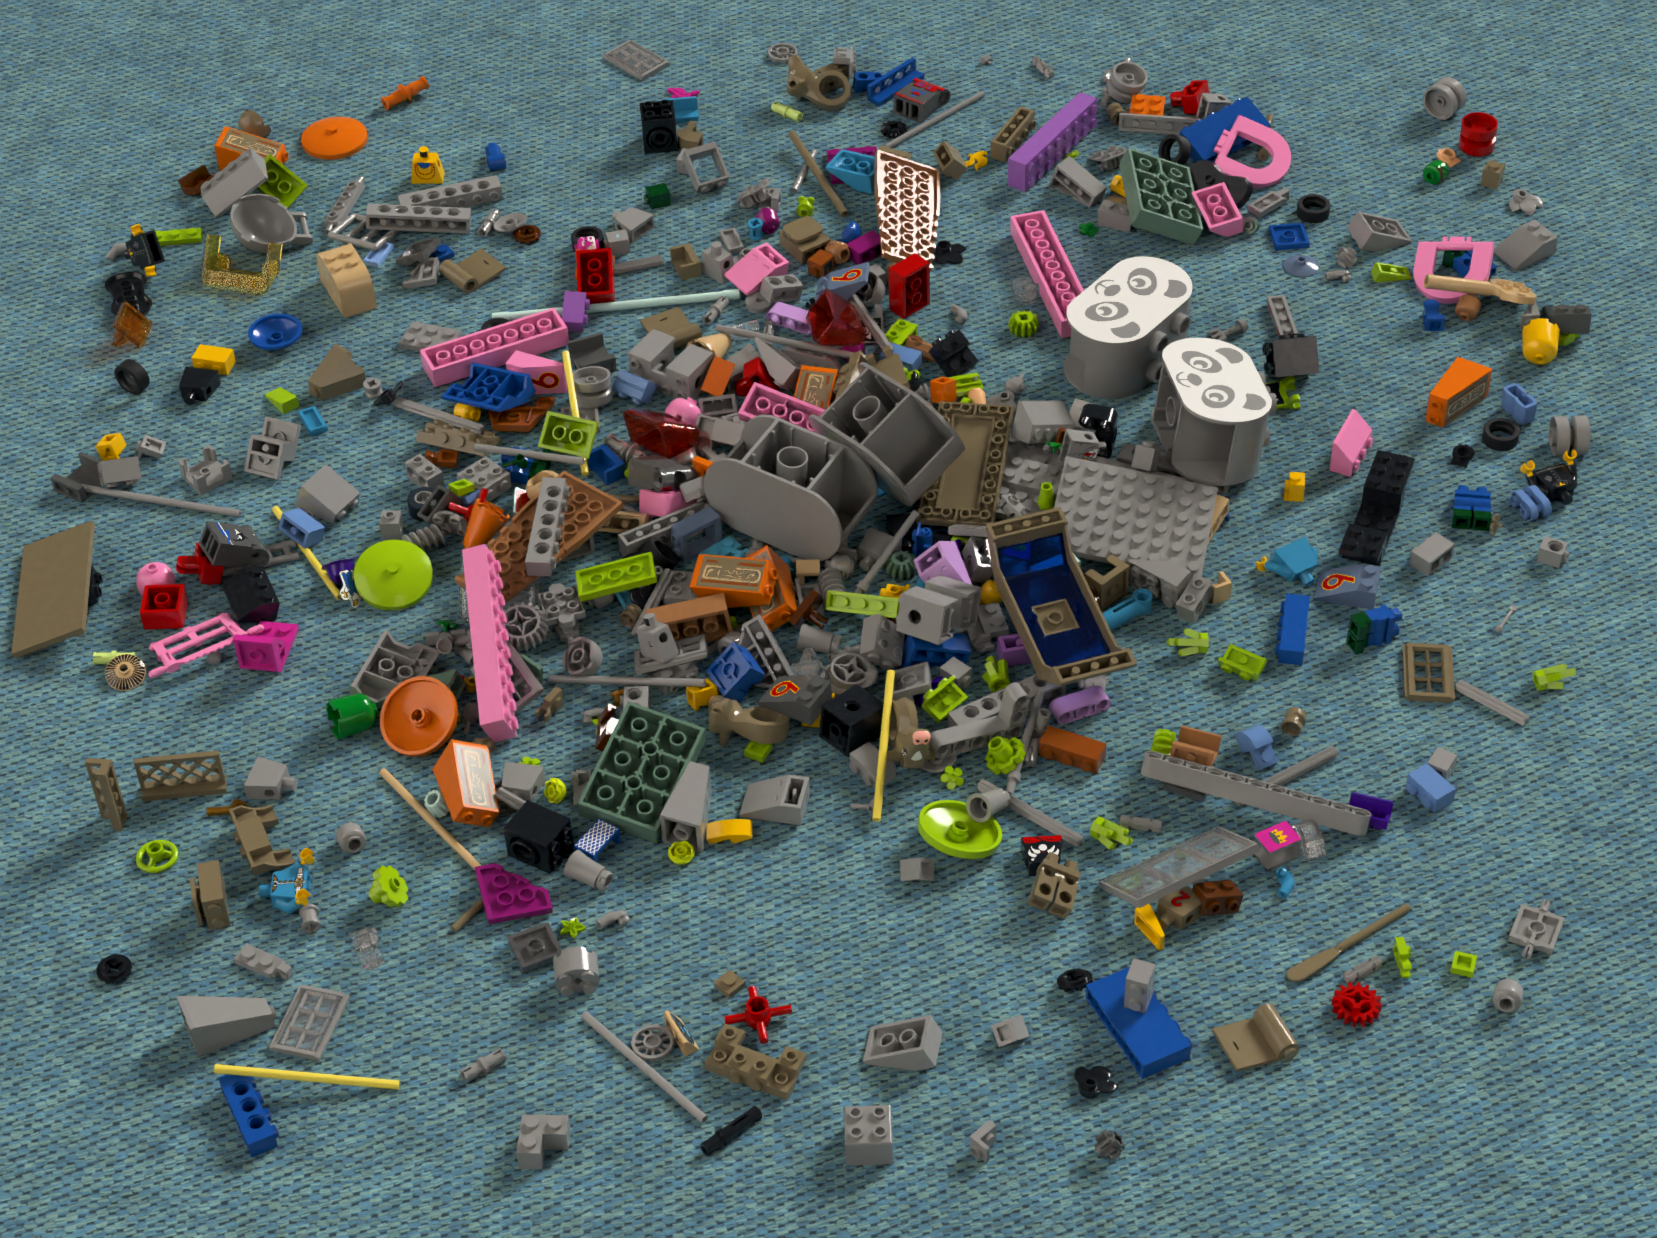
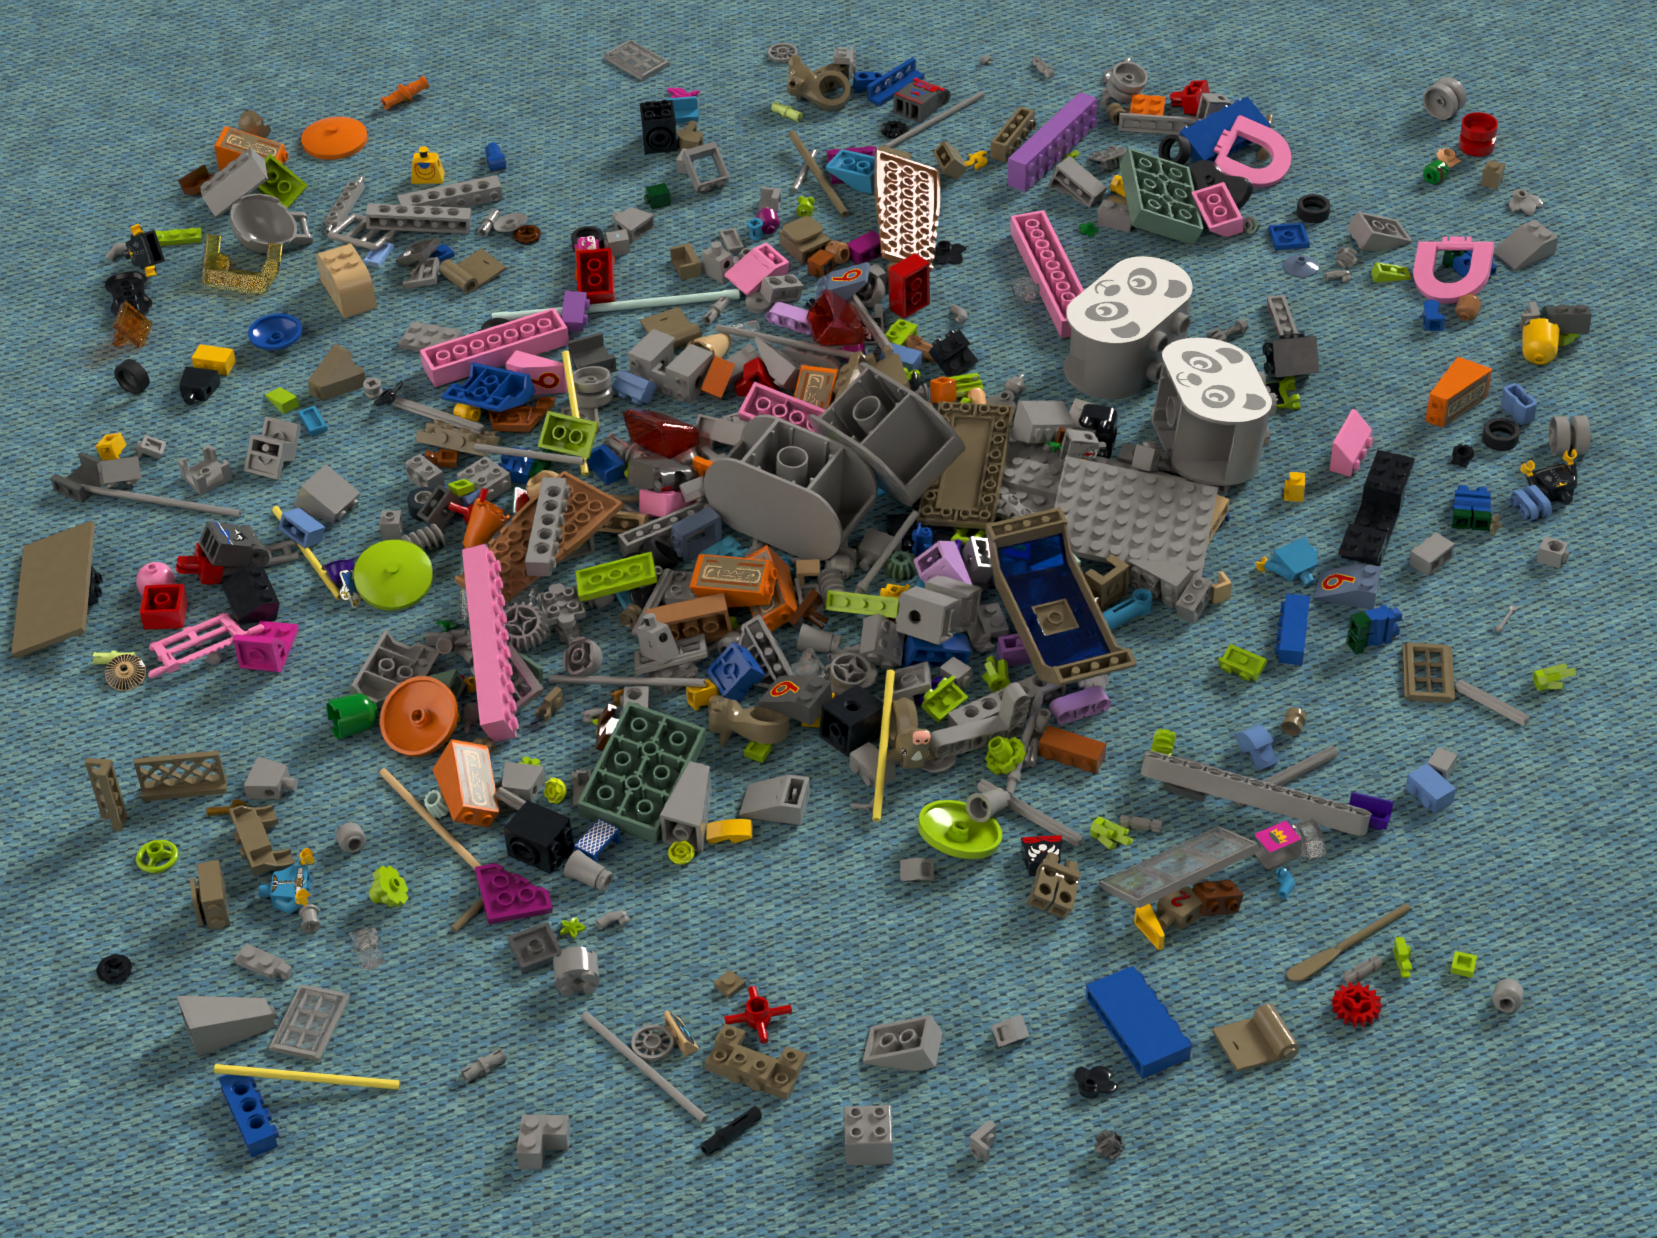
light grey dish [432,511,468,536] -> none
dark green hand [501,454,528,469] -> none
light grey axle [614,255,663,275] -> none
bright pink cylinder [664,397,702,431] -> none
light grey brick [697,394,737,419] -> none
light grey hinge [735,178,774,209] -> none
light grey axle [763,319,775,344] -> none
blue hair [839,221,862,244] -> none
lime plant [940,766,964,790] -> none
light grey tile [948,524,987,537] -> none
yellow head [979,580,1003,605] -> none
lime gear [1008,310,1039,338] -> none
lime cone [1037,482,1056,511] -> none
black gear [1057,969,1093,993] -> none
light grey brick [1124,958,1156,1013] -> none
lime rock [1166,628,1209,657] -> none
medium nougat panel [1170,725,1222,767] -> none
light grey hinge [1248,187,1290,218] -> none
tan piece [1424,274,1537,305] -> none
light grey plate [1508,899,1565,959] -> none

